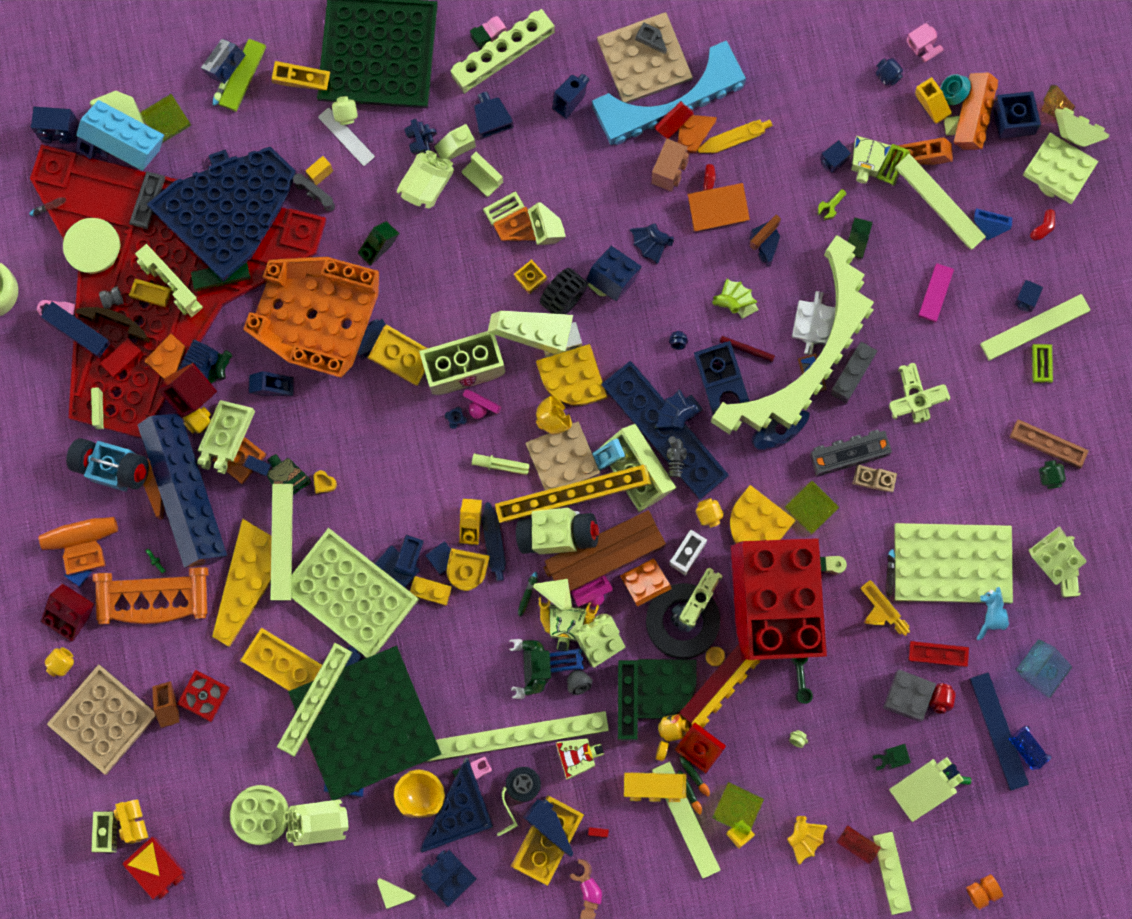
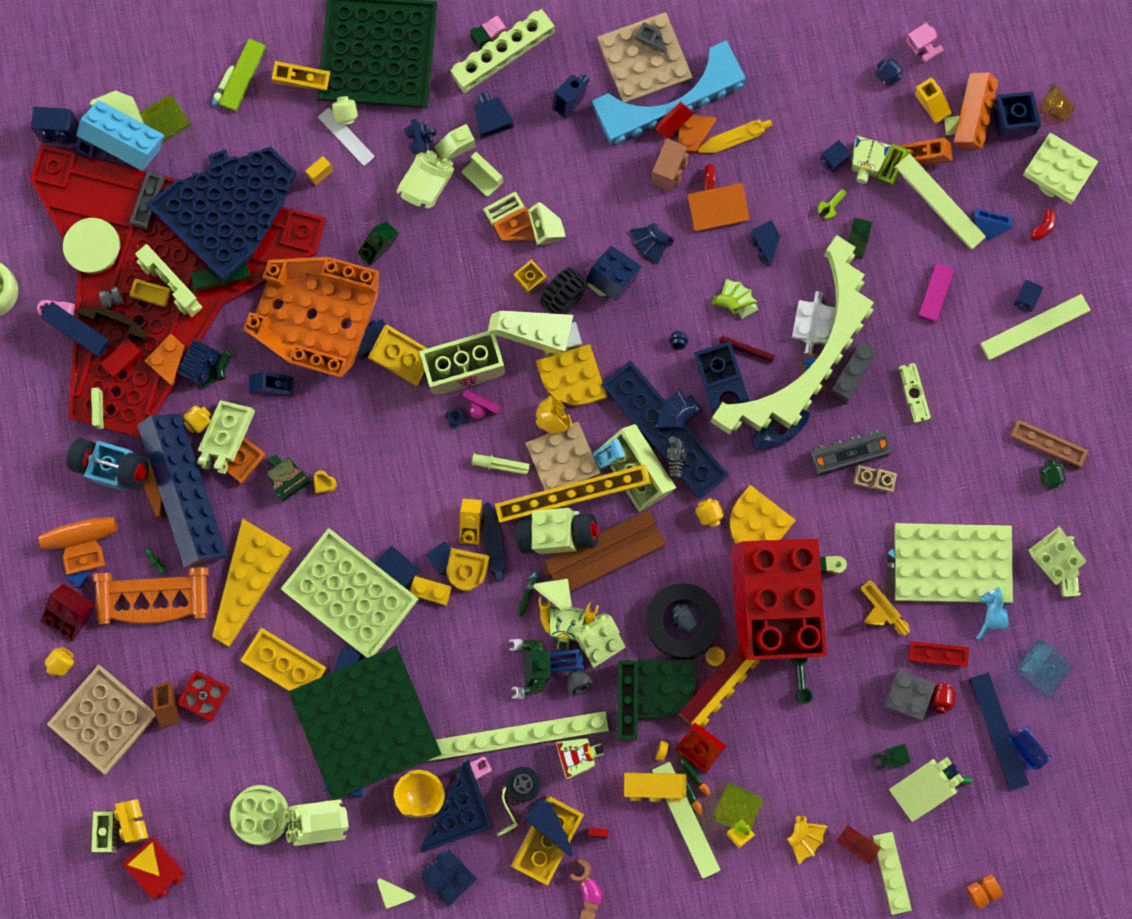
clear smoke piece [29,197,66,216] -> none
dark red slope [158,363,217,418] -> none
dark blue brick [201,39,246,84] -> none
dark blue piece [242,455,271,476] -> none
yellowish green tile [270,484,293,600] -> none
yellowish green tile [277,643,353,757] -> none
dark grey plate [293,174,335,212] -> none
dark blue tile [394,535,424,577] -> none
dark pink tile [570,576,613,608] -> none
orange plate [620,558,672,606] -> none
yellow head [658,714,689,741] -> none
white brick [669,530,707,576] -> none
yellowish green piece [679,568,722,627] -> none
dark orange tile [750,214,781,250] -> none
clear neon green tile [784,481,839,535] -> none
yellowish green plate [789,730,808,748] -> none
yellowish green piece [889,384,950,420] -> none
teal hat [940,74,971,105] -> none
lime tile [1032,344,1053,383] -> none
yellowish green slope [1055,107,1109,147] -> none

